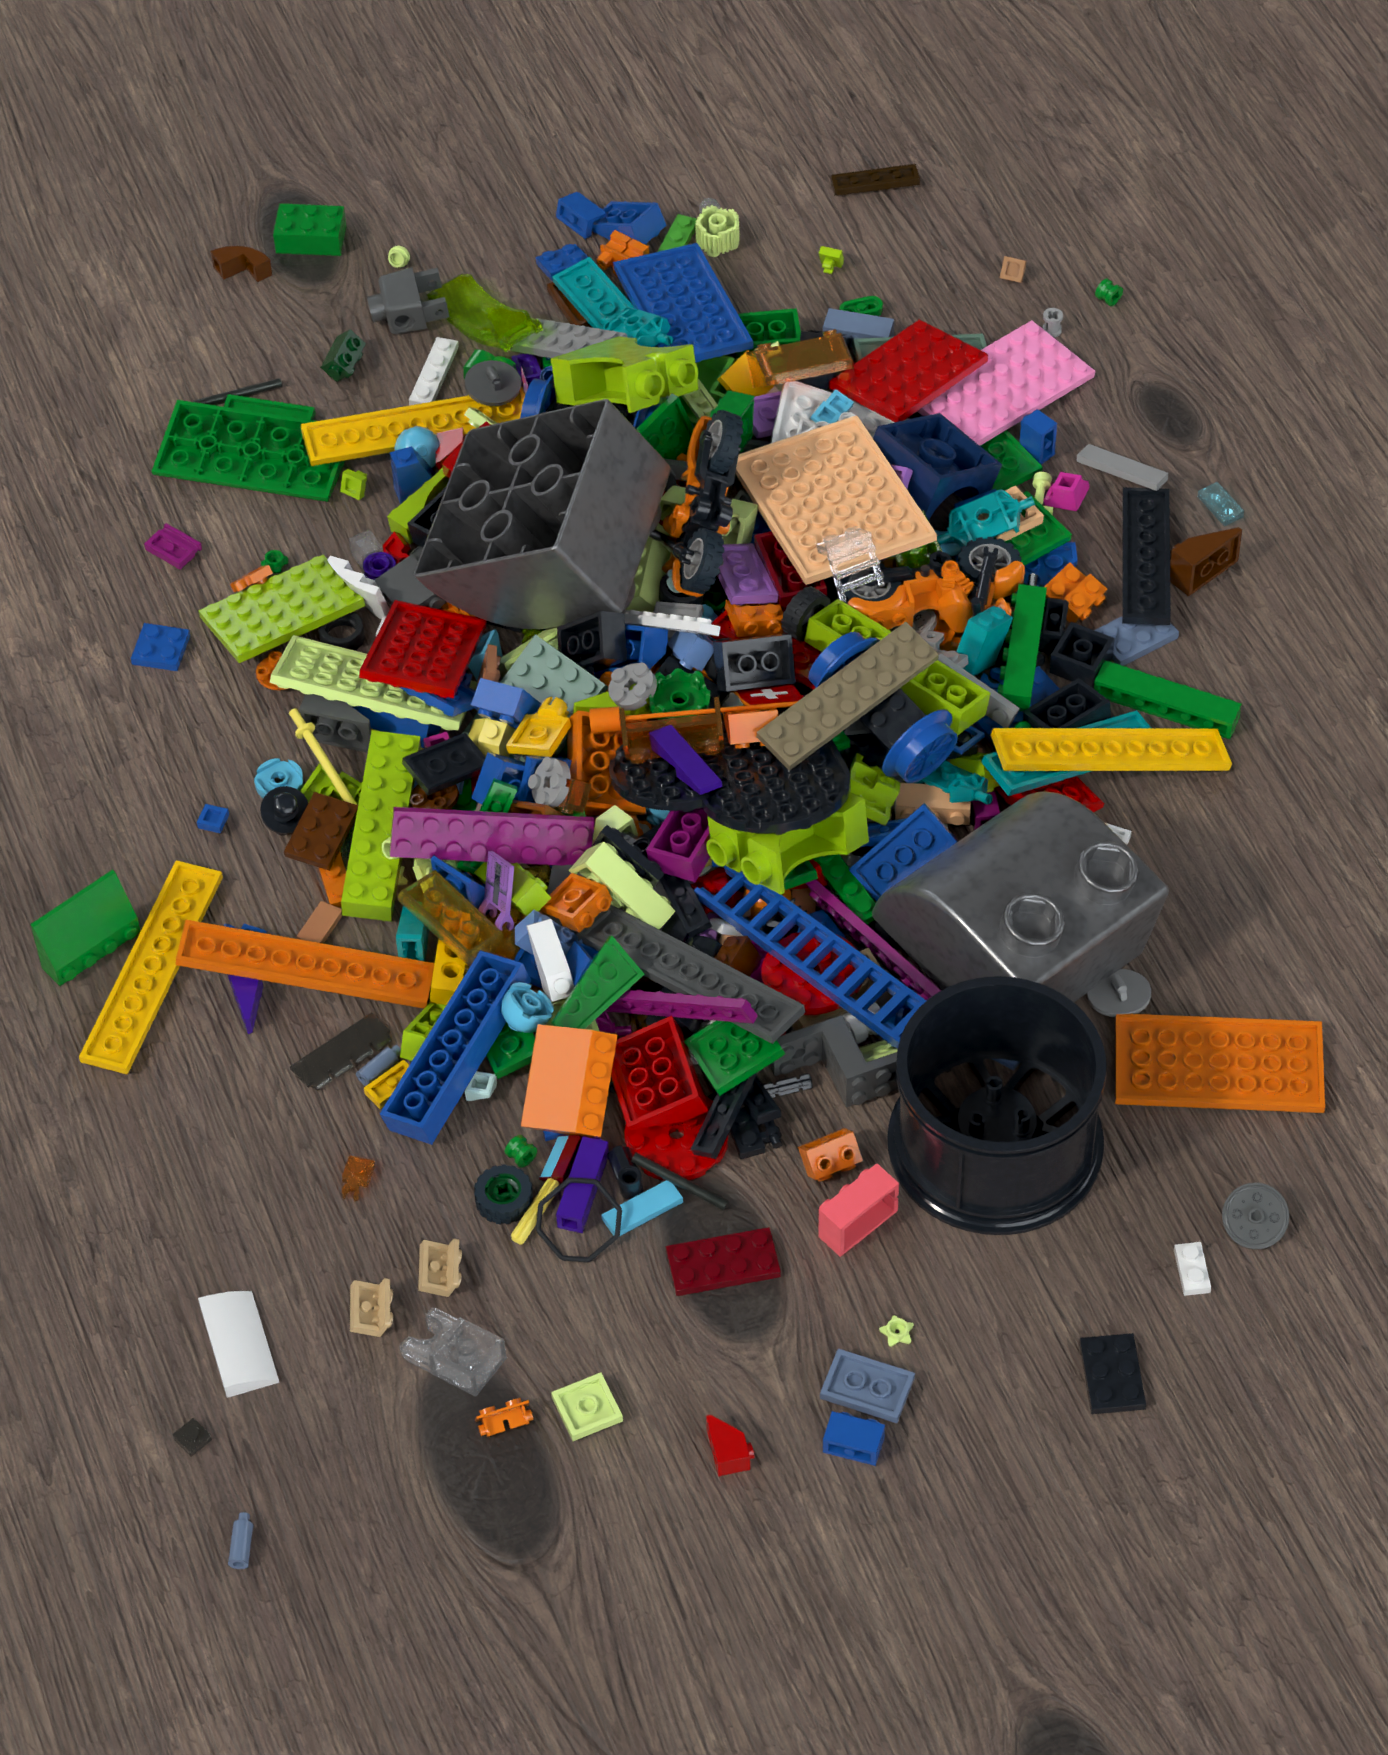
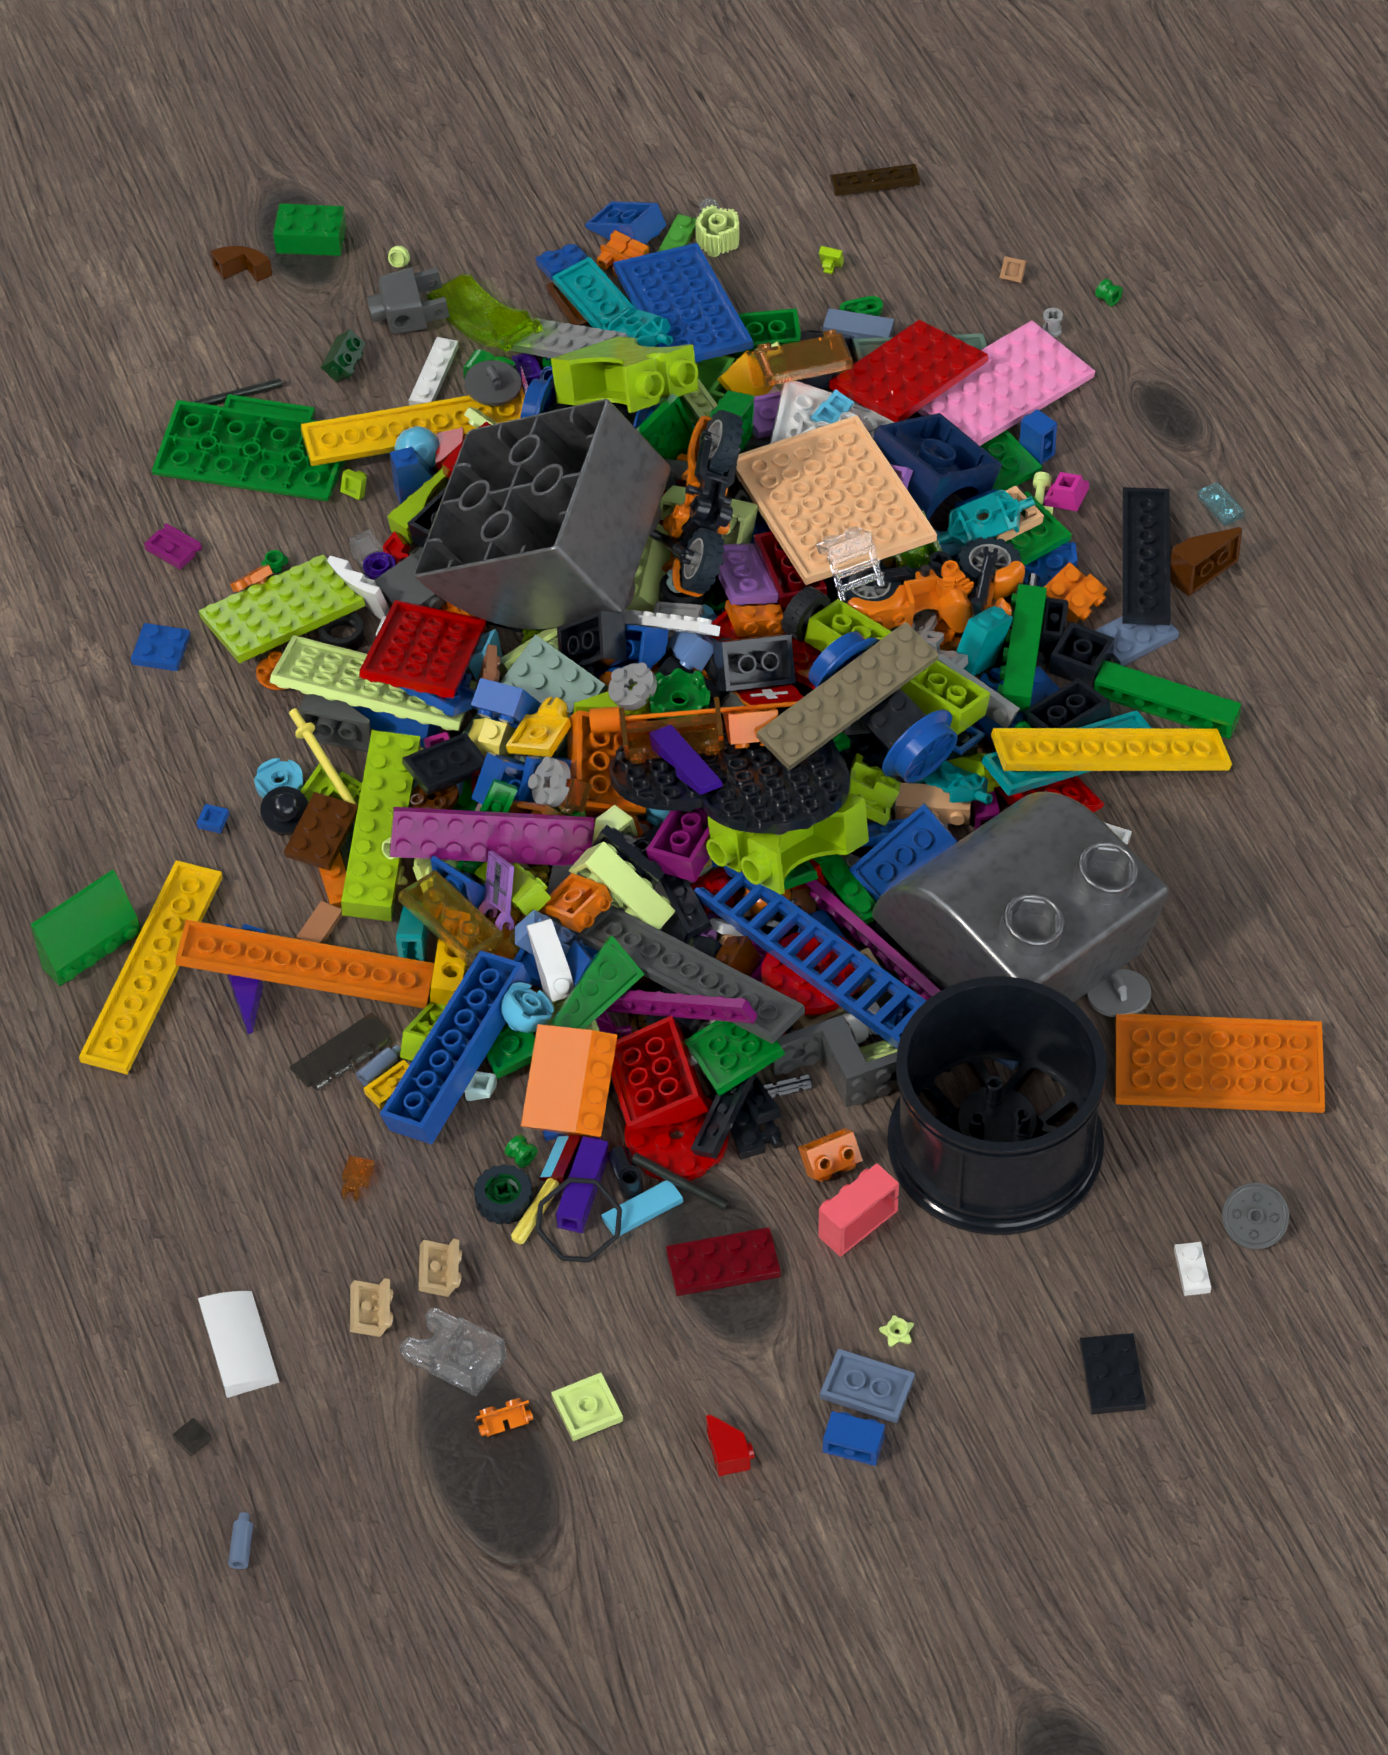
blue panel [556,192,606,239] -> none
light grey tile [1077,444,1169,491] -> none

